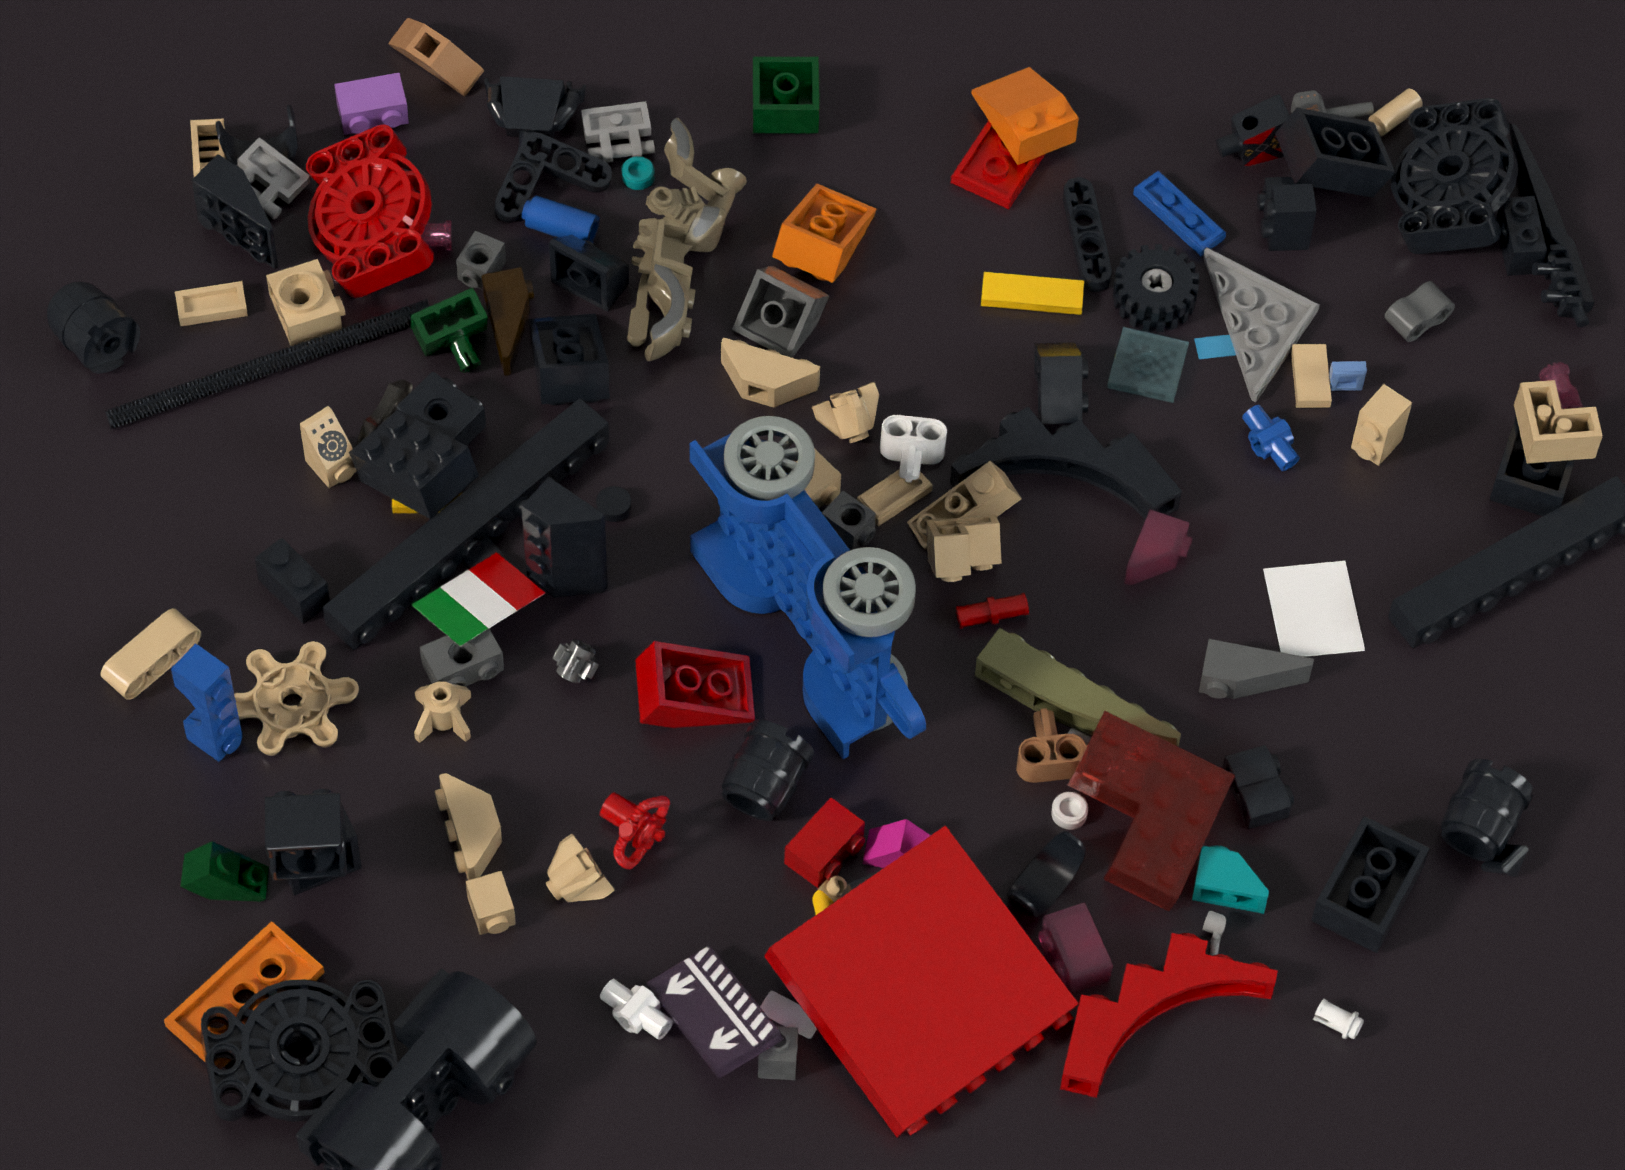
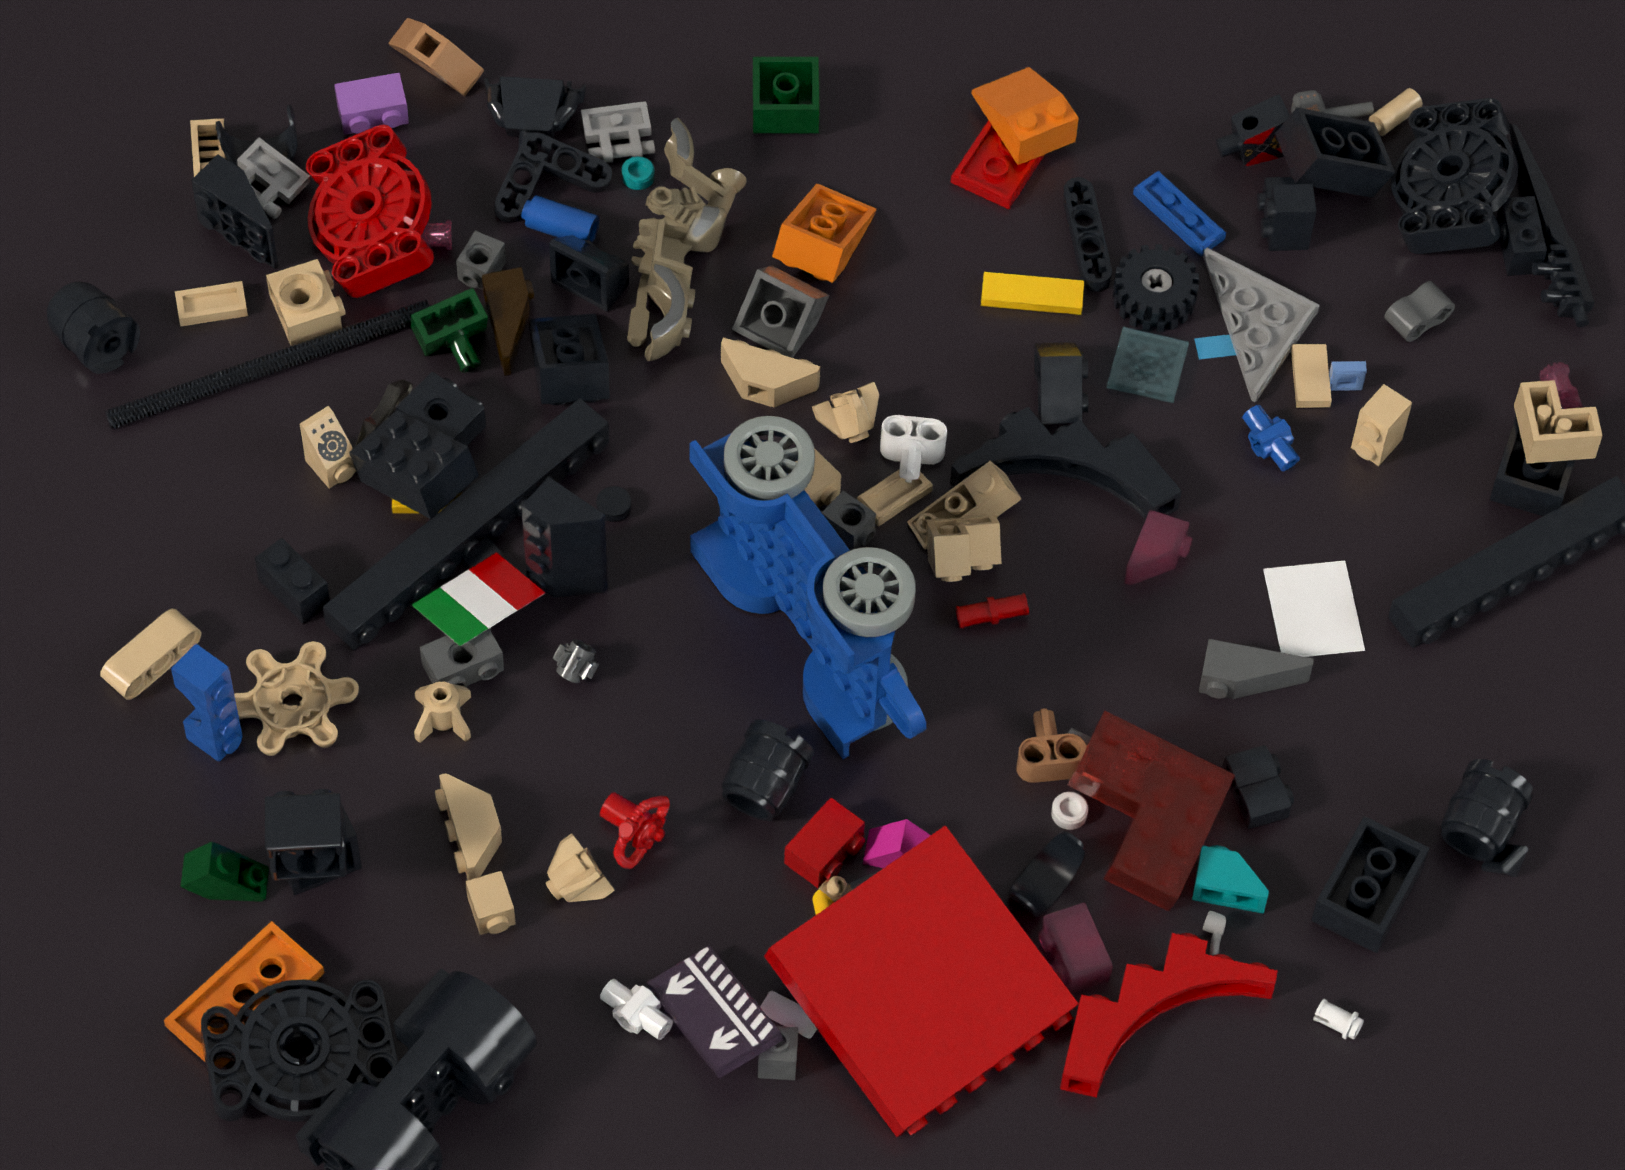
red slope [635,641,755,728] -> none
olive slope [975,628,1181,756] -> none

